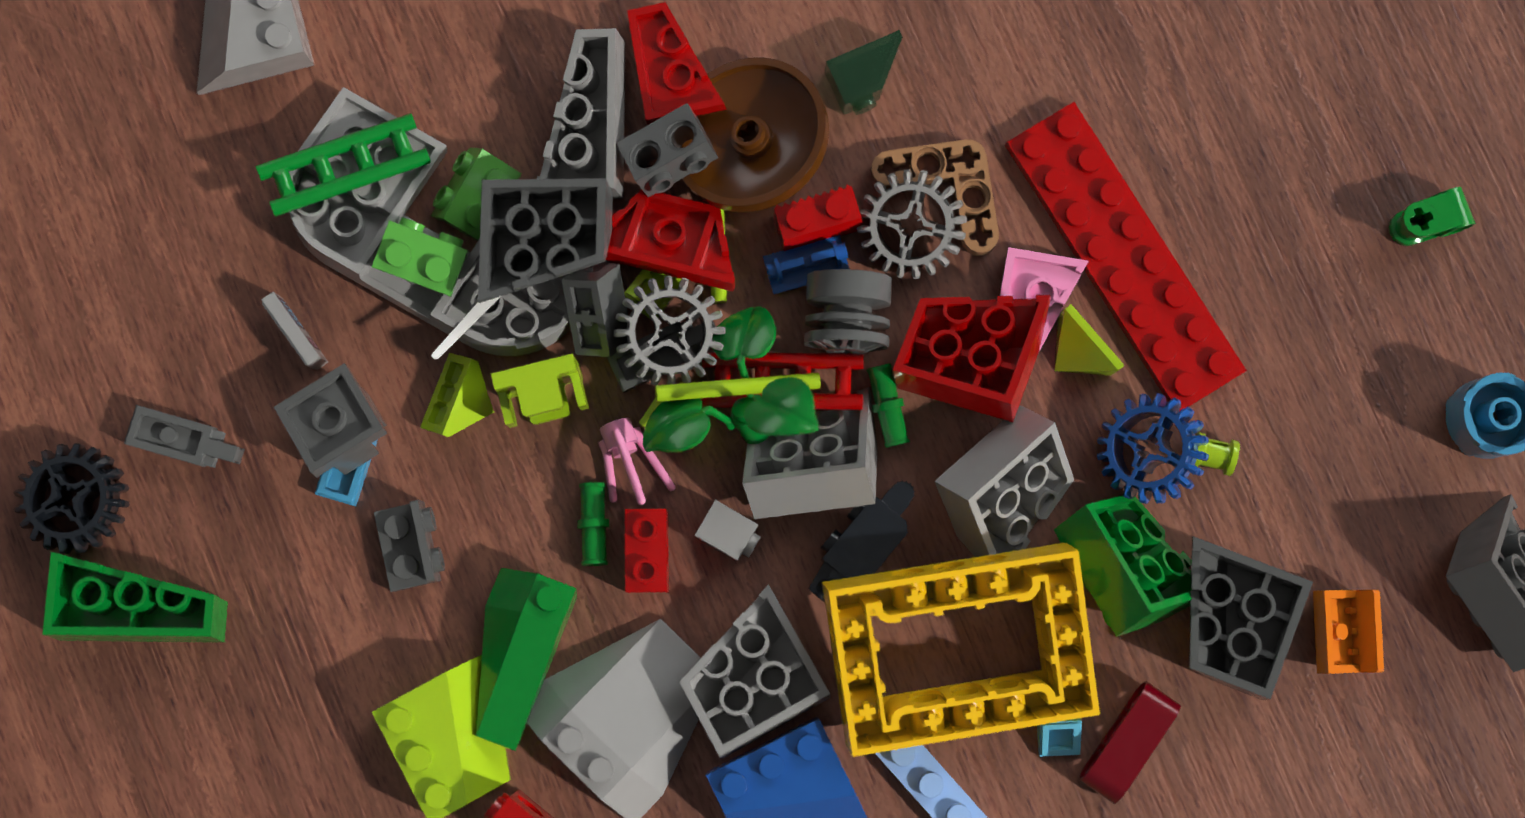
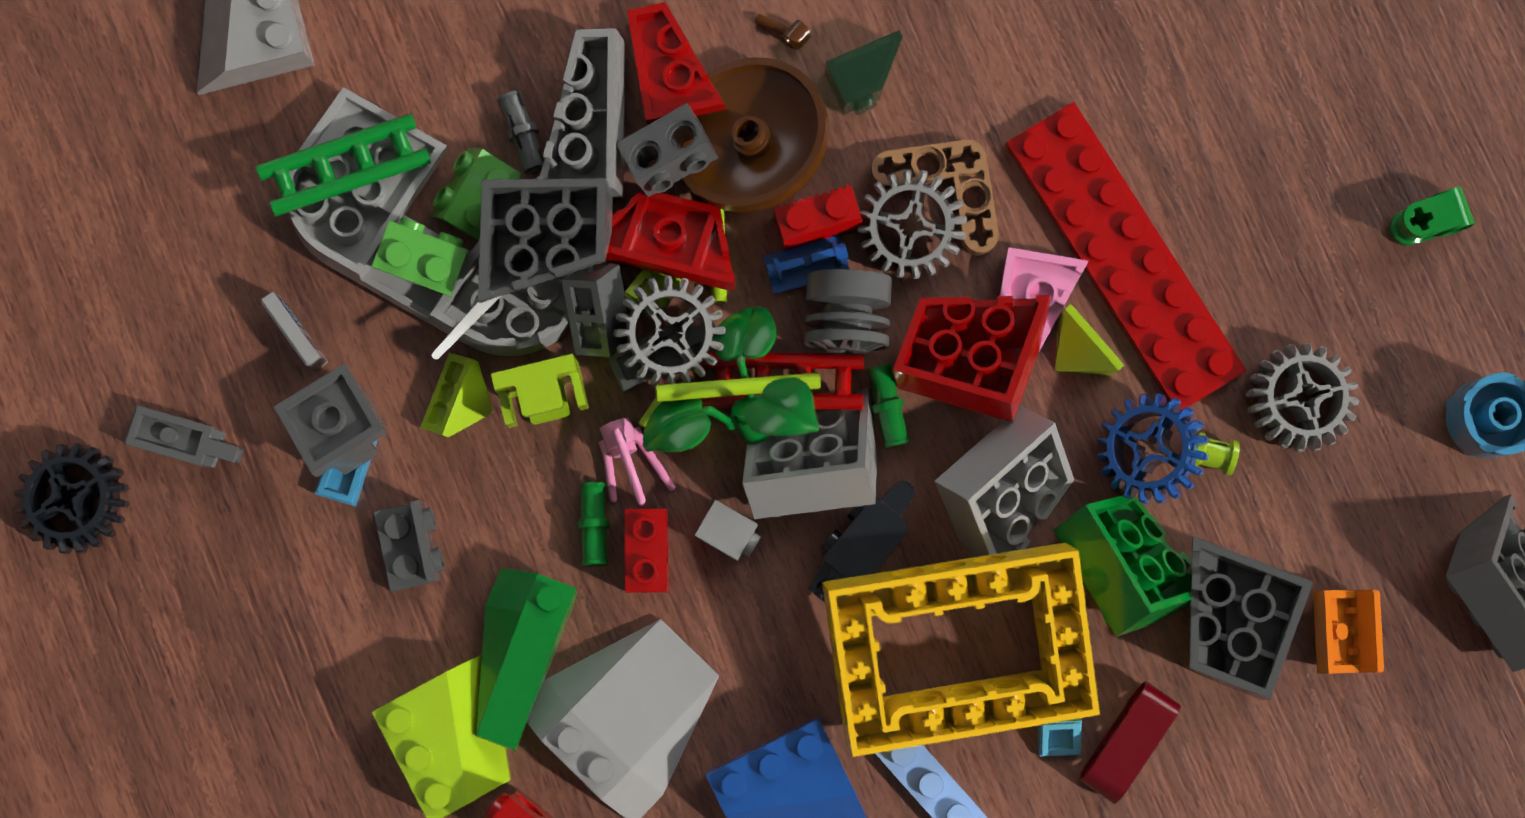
green wedge [42,551,228,643] -> none
light grey wedge [679,584,831,759] -> none
none -> dark grey pin [497,90,545,174]
none -> reddish brown hand [755,13,811,50]
none -> light grey gear [1246,343,1360,453]

